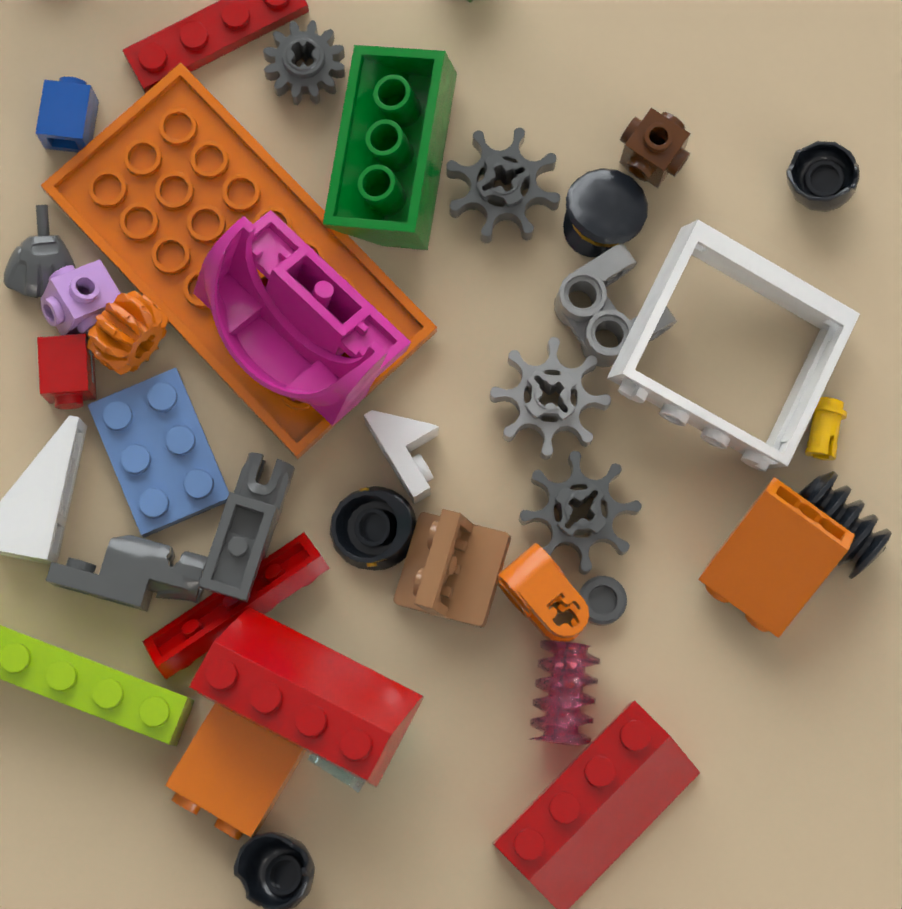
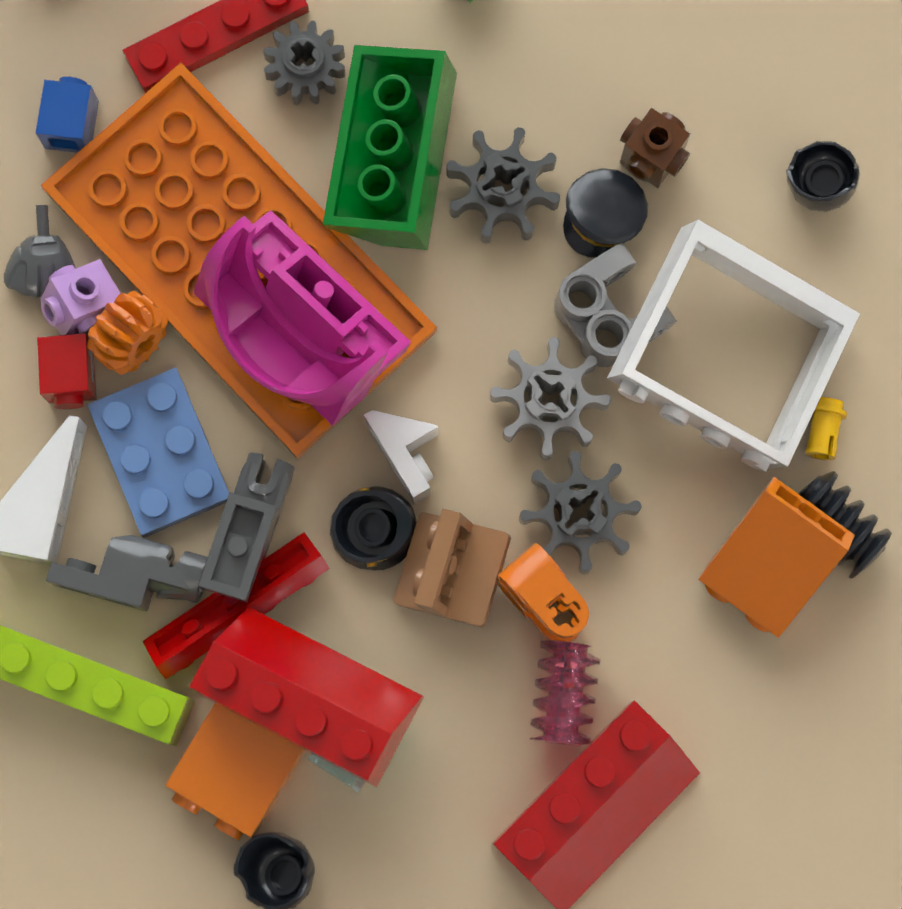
dark grey tile [579,576,627,626] -> none

